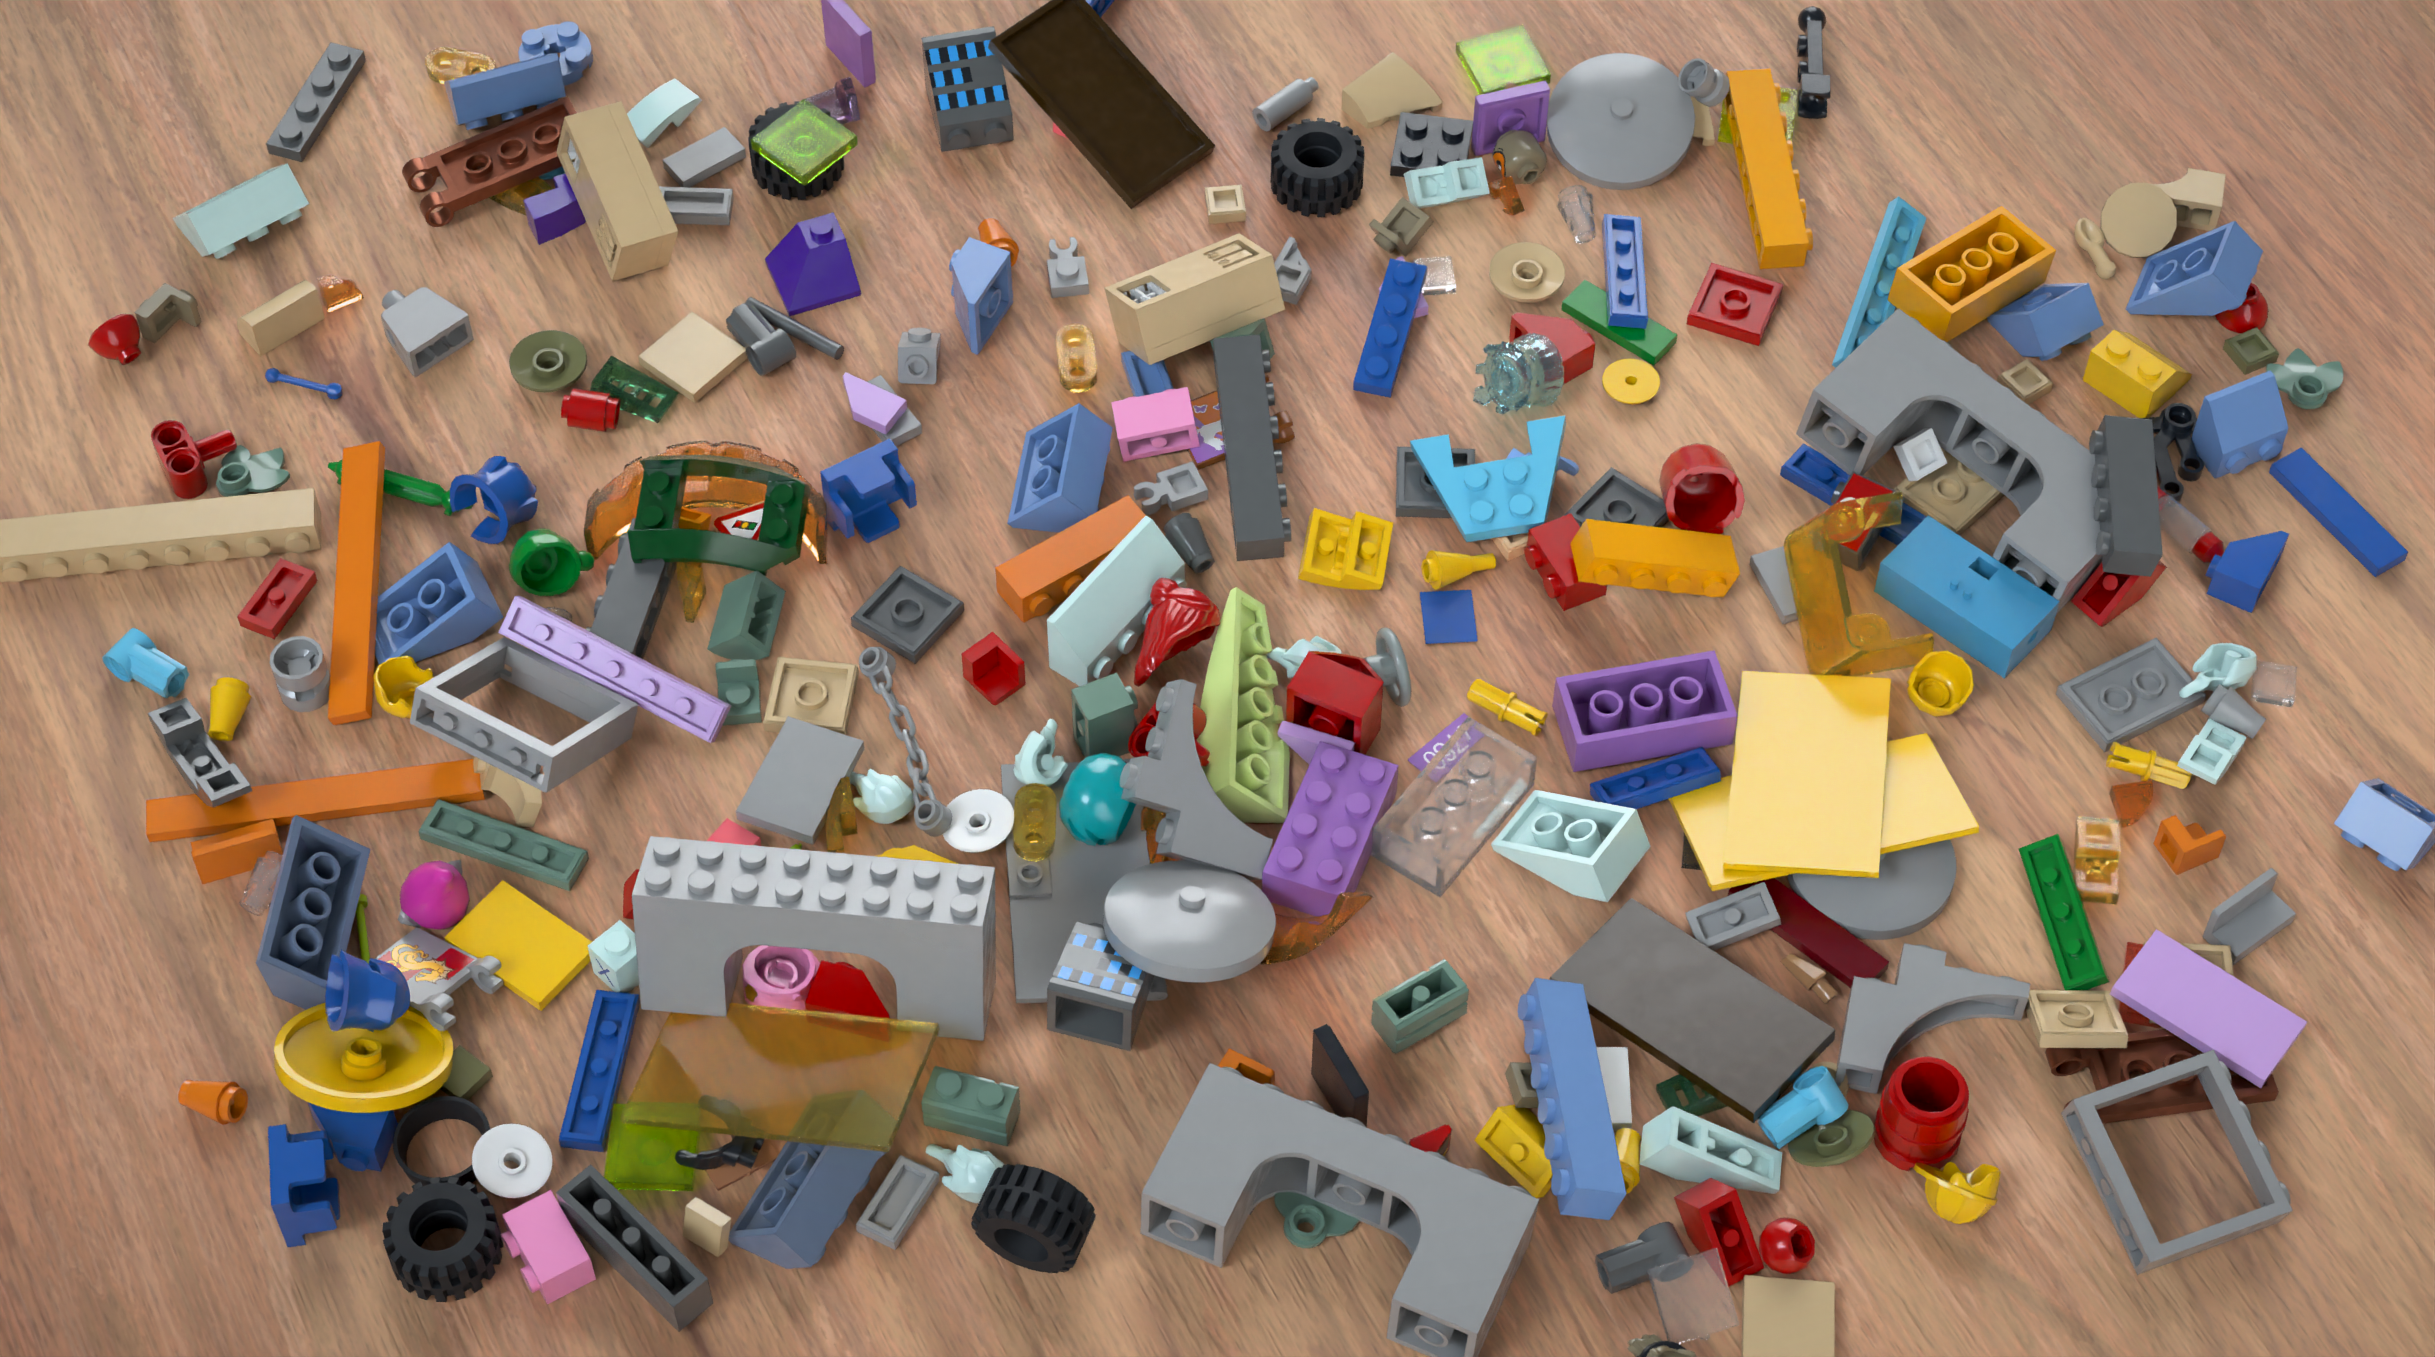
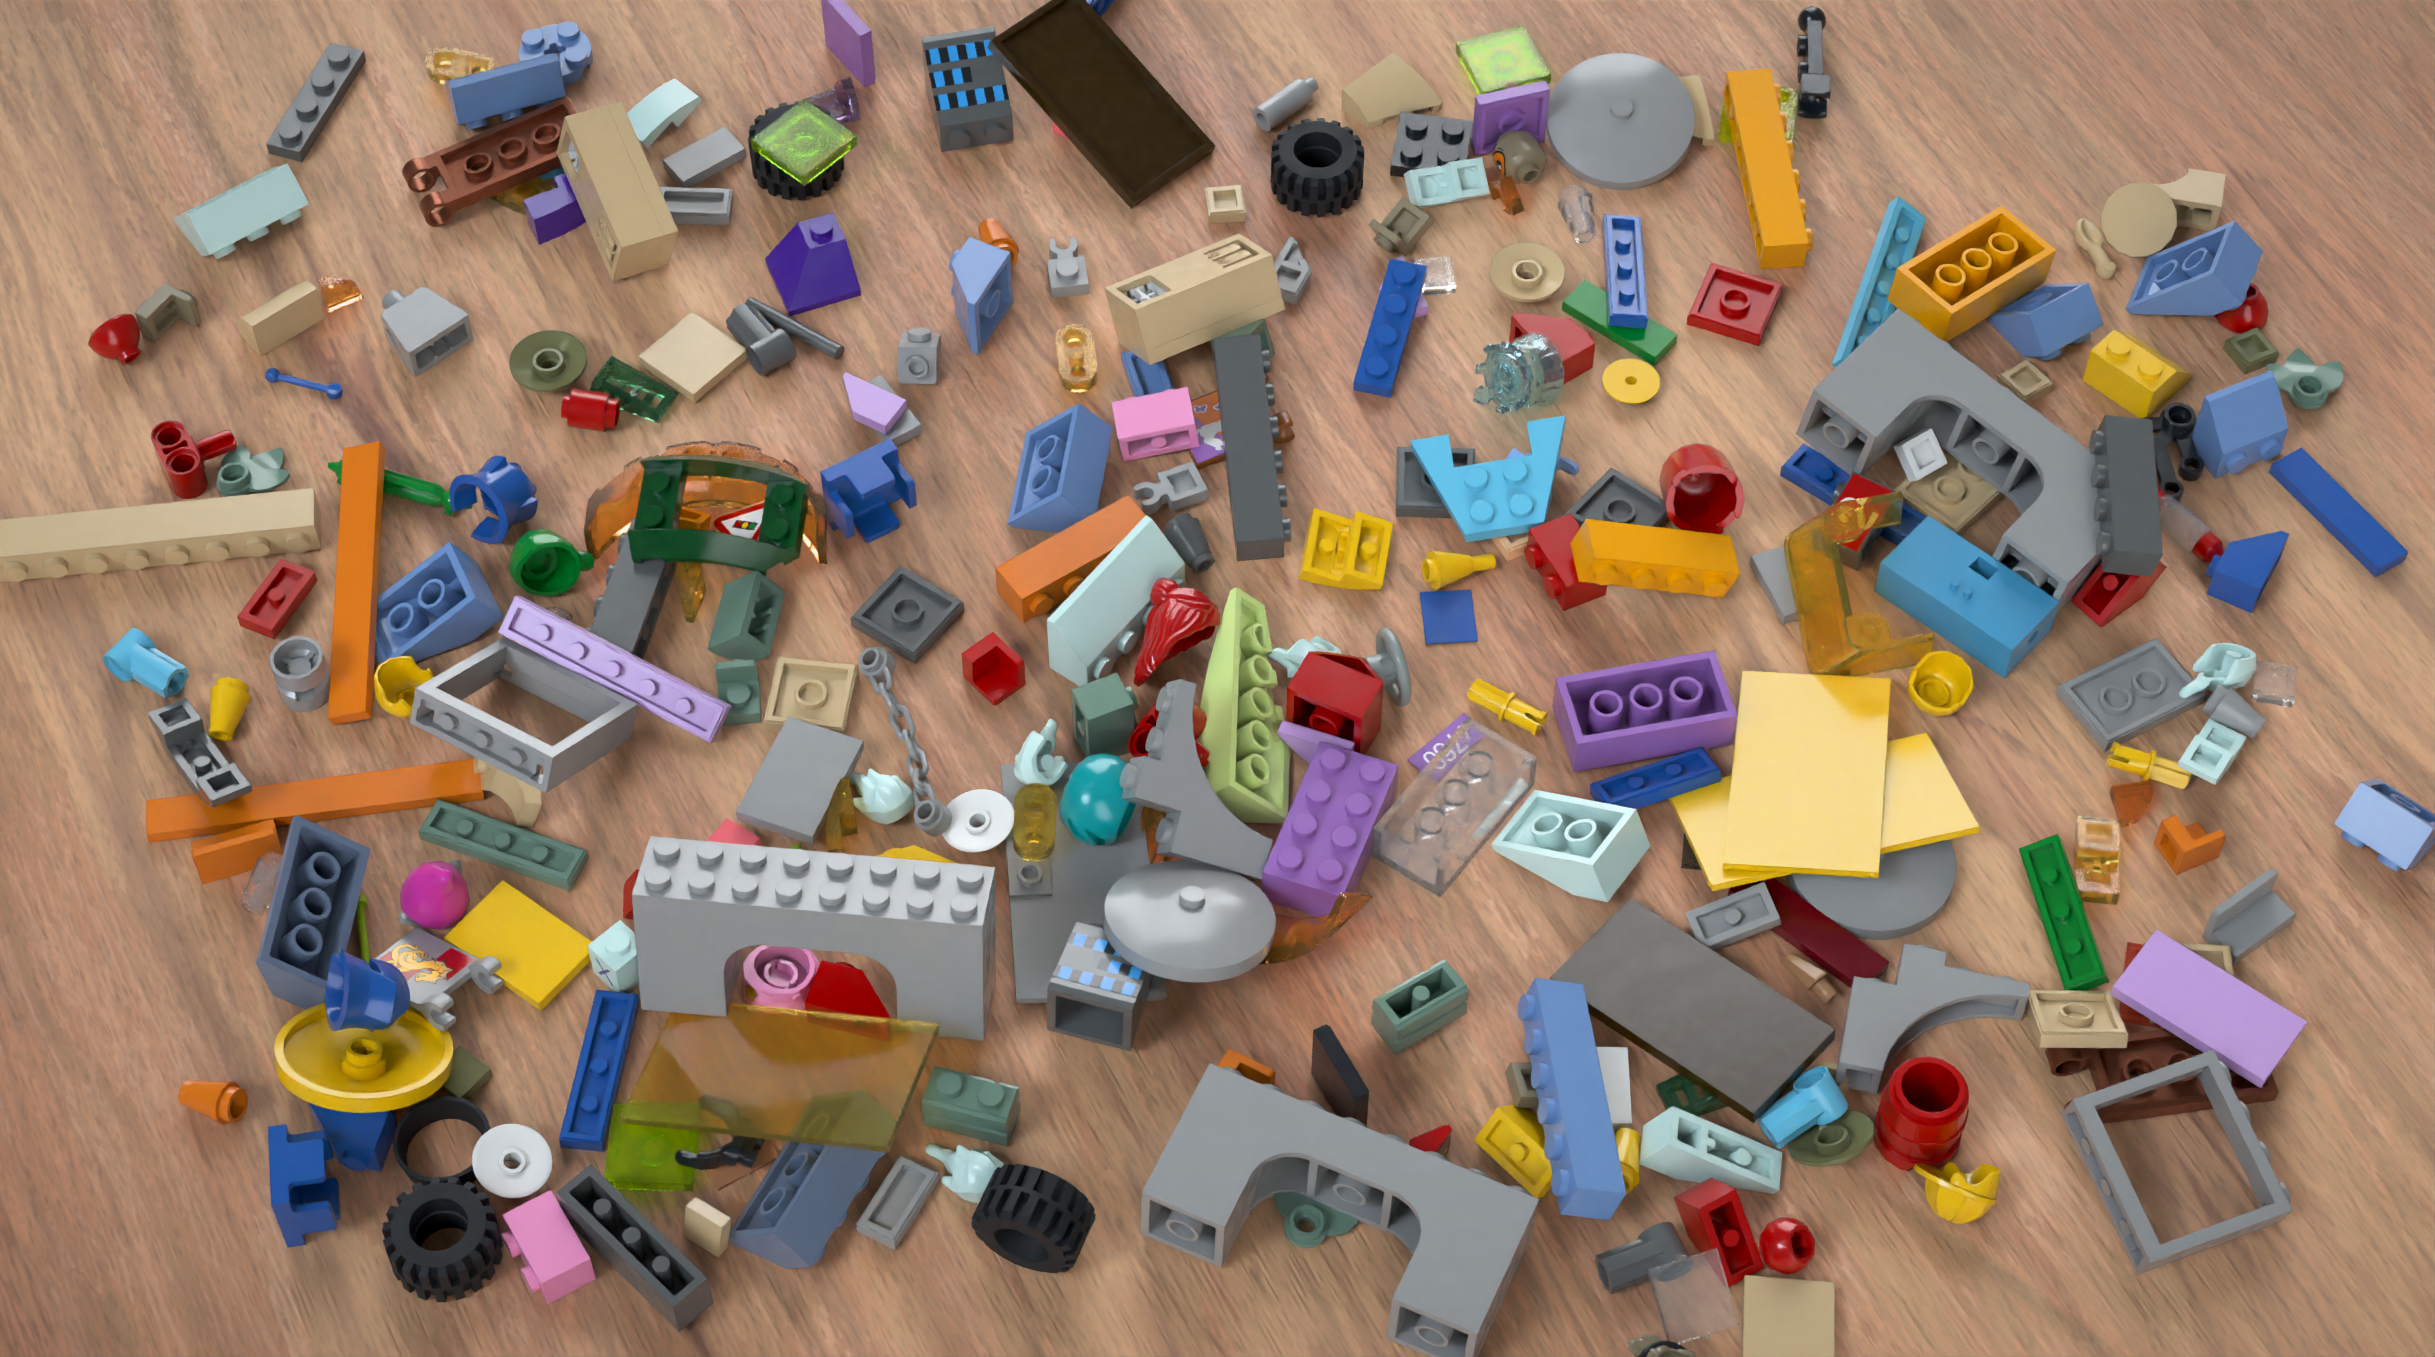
light grey wheel [1678,58,1730,107] -> none

